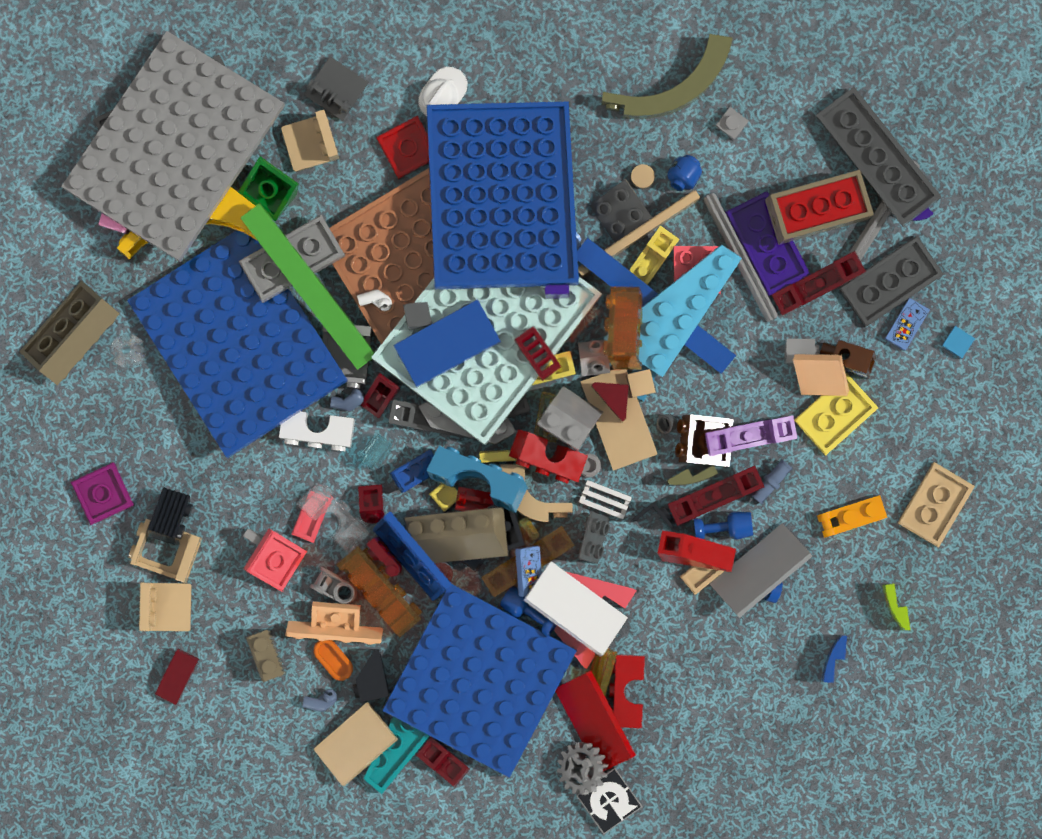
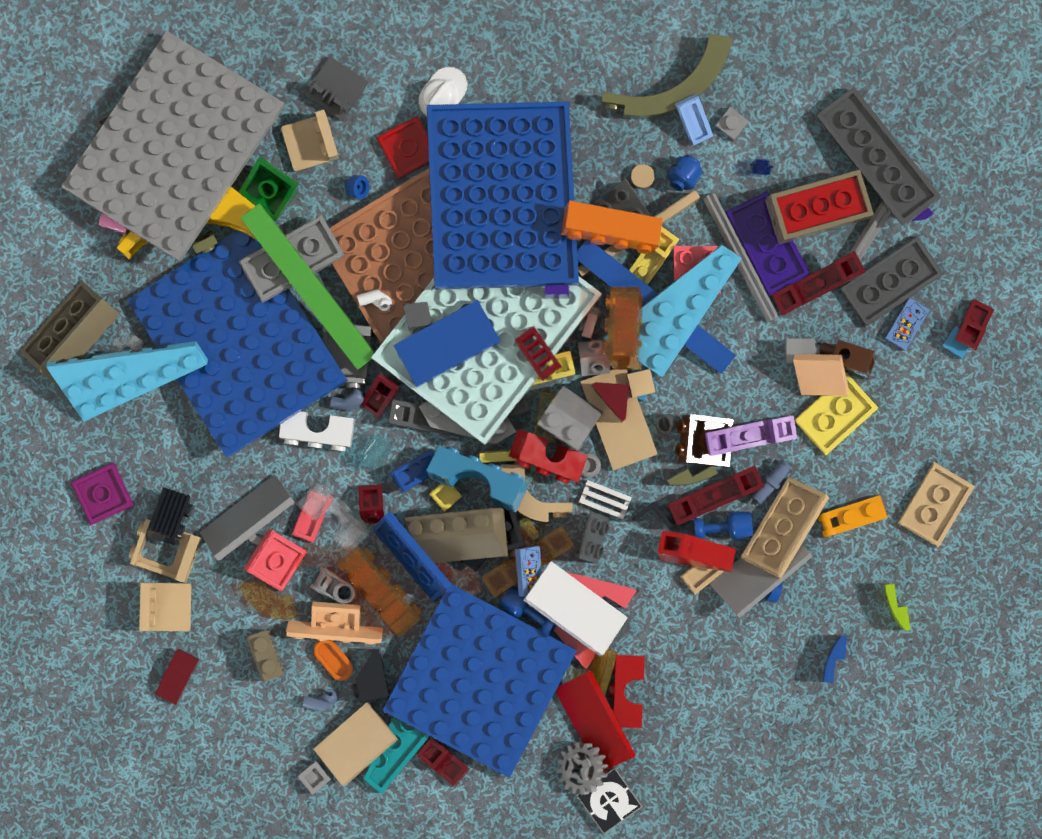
dark red plate [366,537,402,577] -> none
red hinge [455,487,494,511] -> none
none -> medium azure wing [46,341,208,421]
none -> olive plate [192,230,218,254]
none -> light grey tile [199,474,294,561]
none -> clear orange tile [239,579,298,620]
none -> light grey plate [297,761,331,795]
none -> blue tile [344,175,369,199]
none -> orange brick [561,200,662,254]
none -> light grey plate [578,313,598,340]
none -> light blue tile [675,94,713,146]
none -> tan tile [740,477,829,579]
none -> clear blue plate [750,159,774,175]
none -> dark red slope [954,299,995,351]

